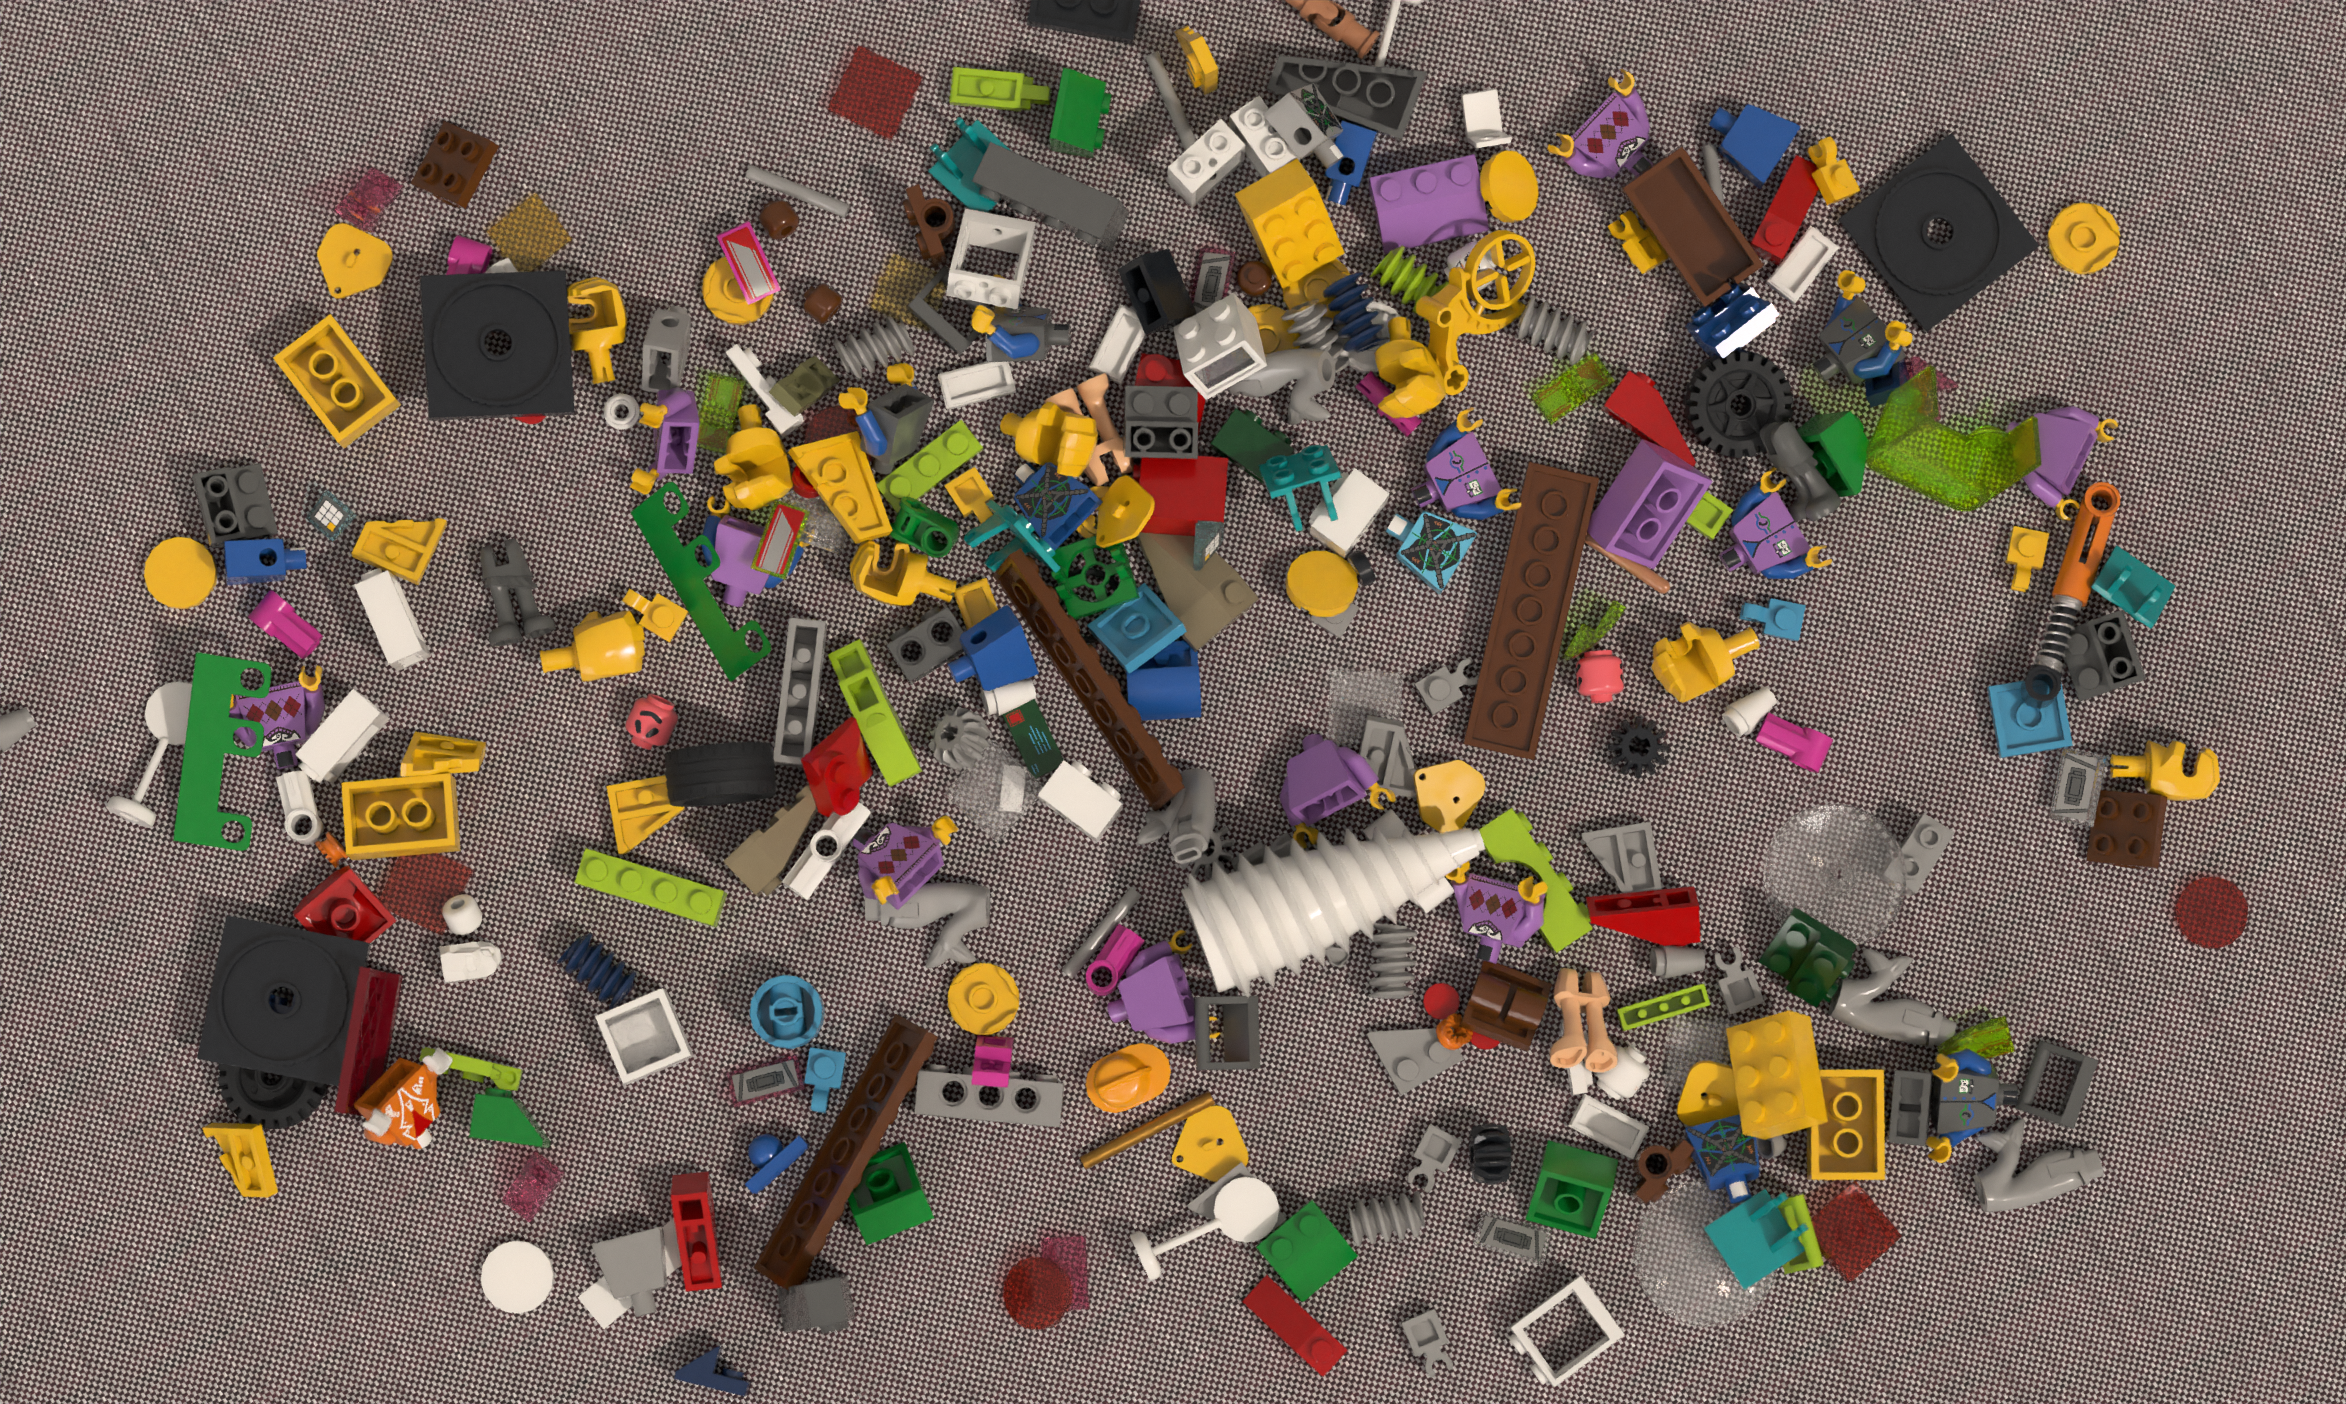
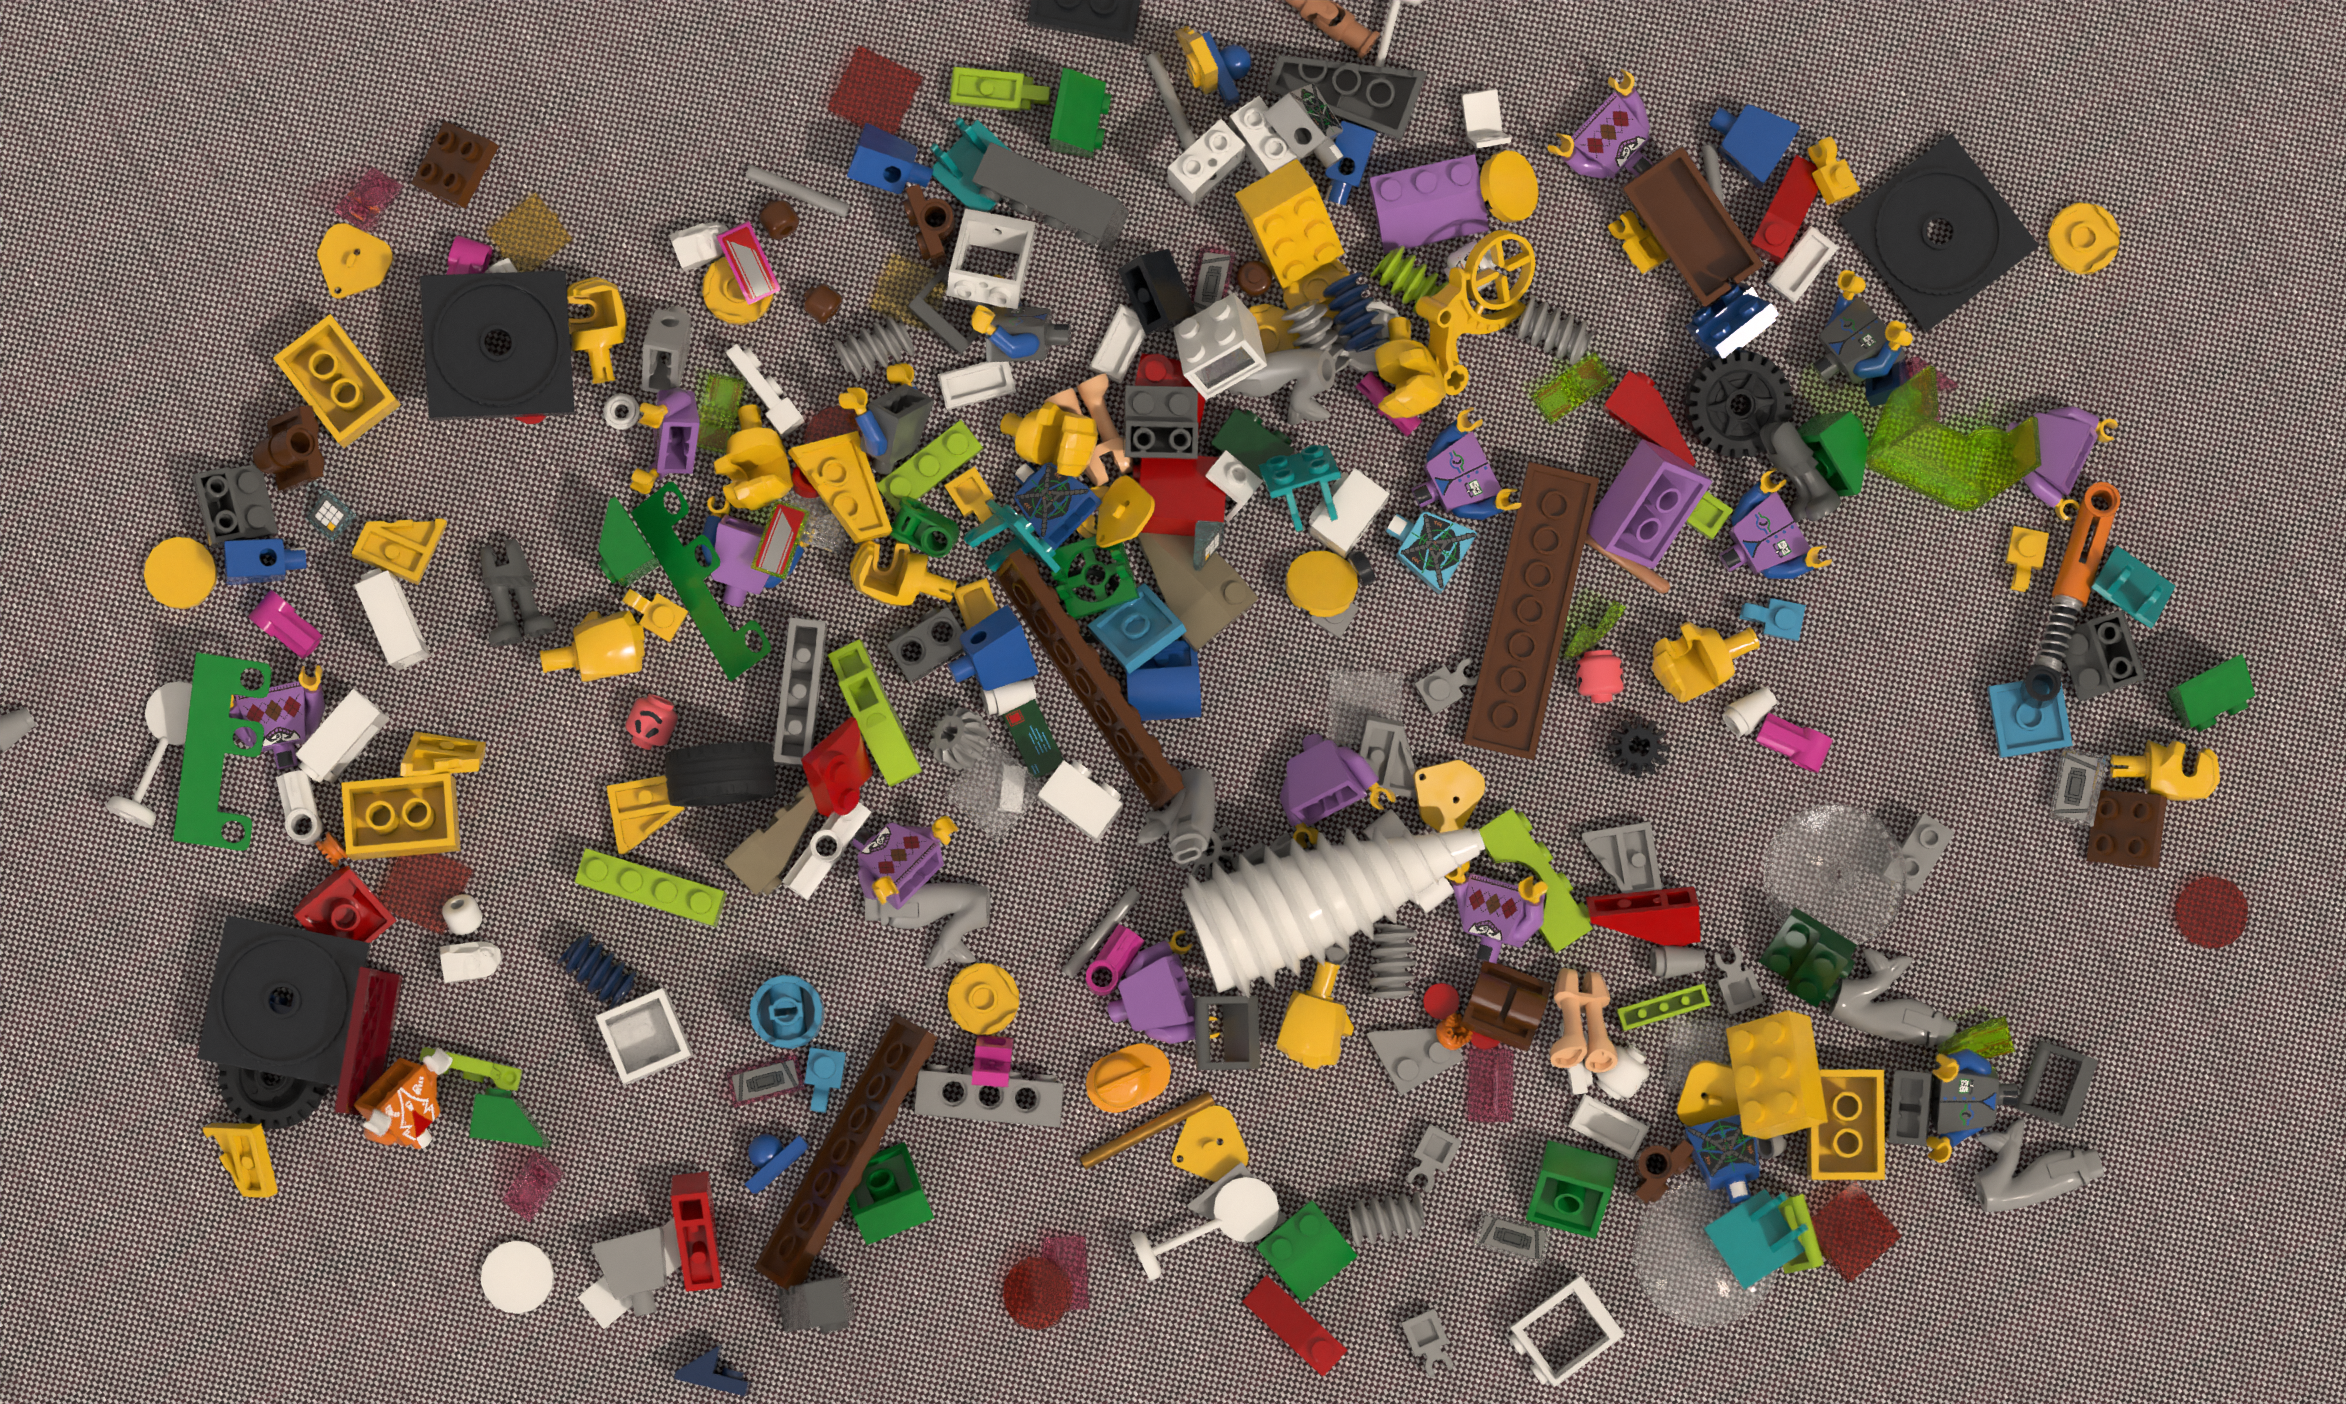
olive slope [769,356,840,417] -> none
black gear [1469,1123,1512,1185] -> none
none -> reddish brown plate [253,406,324,492]
none -> green slope [598,496,660,588]
none -> white rock [669,222,728,271]
none -> blue torso [846,123,934,194]
none -> blue tile [1201,31,1252,107]
none -> white bracket [1205,451,1263,522]
none -> yellow piece [1277,961,1354,1069]
none -> clear pink slope [1468,1049,1514,1123]
none -> green slope [2165,654,2255,733]

